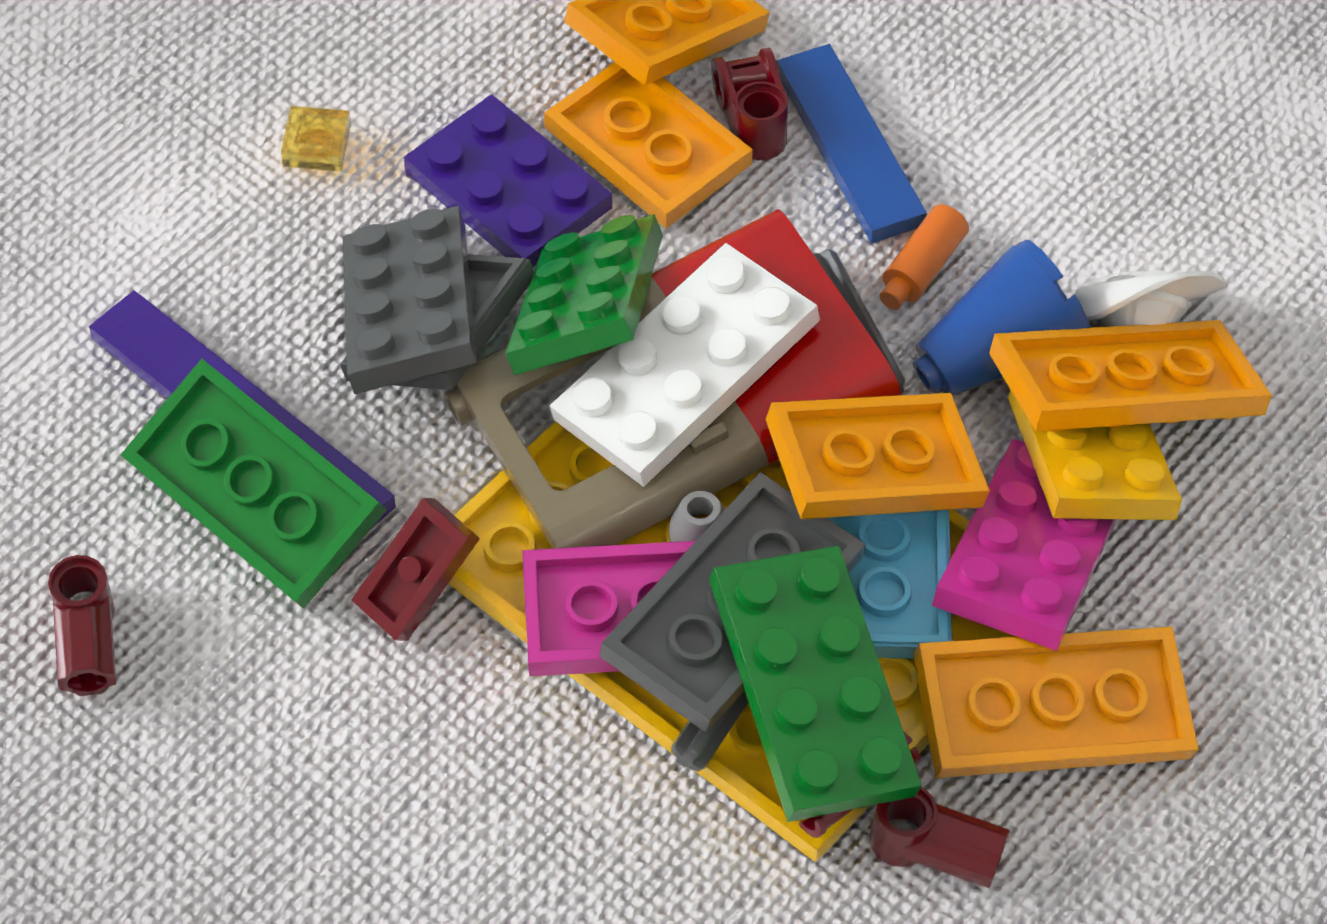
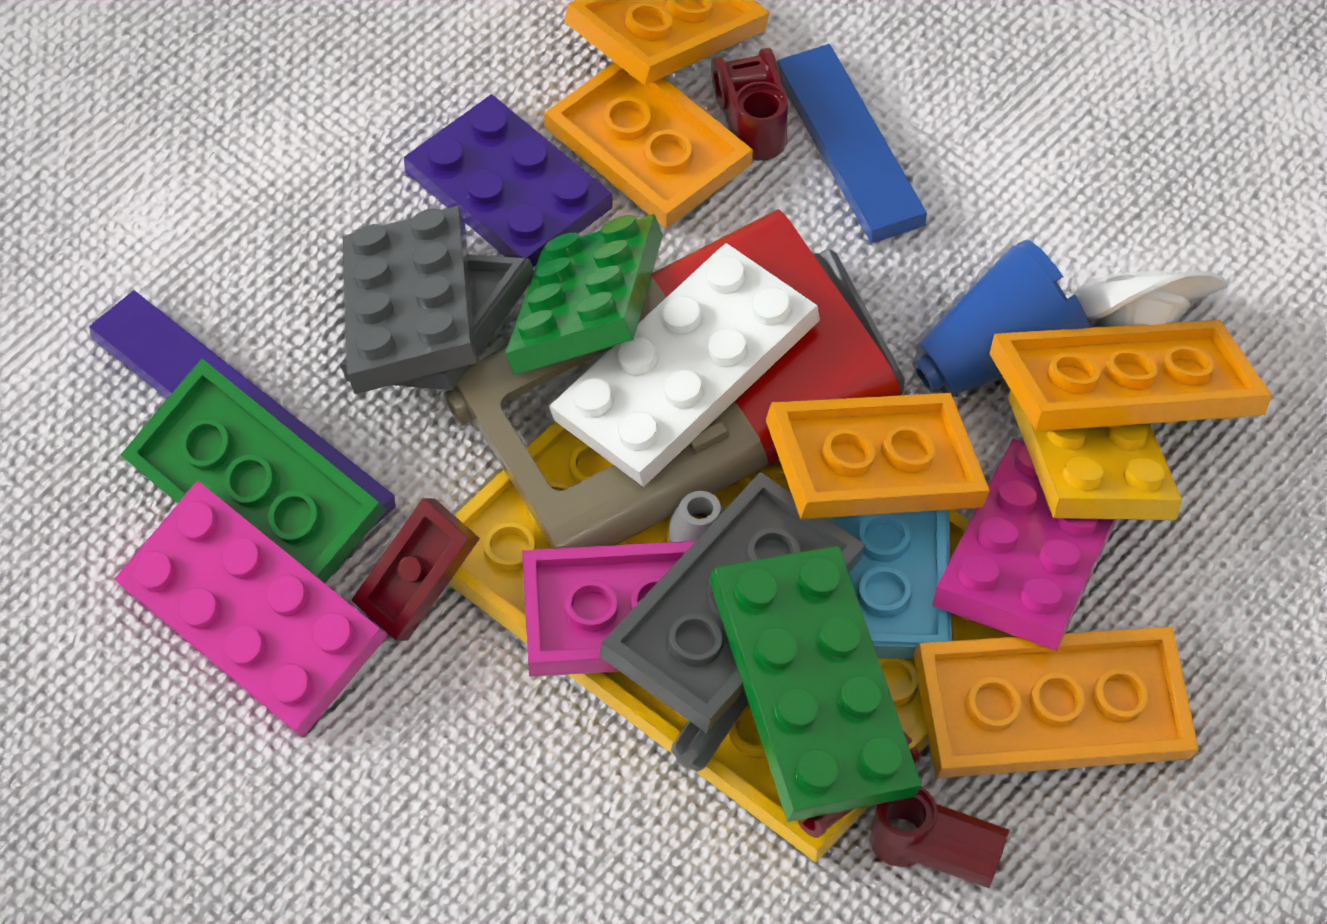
dark red piece [48,555,116,696] -> none
clear yellow plate [281,106,351,172] -> none
orange cylinder [879,204,969,310] -> none
none -> dark pink plate [114,480,388,737]

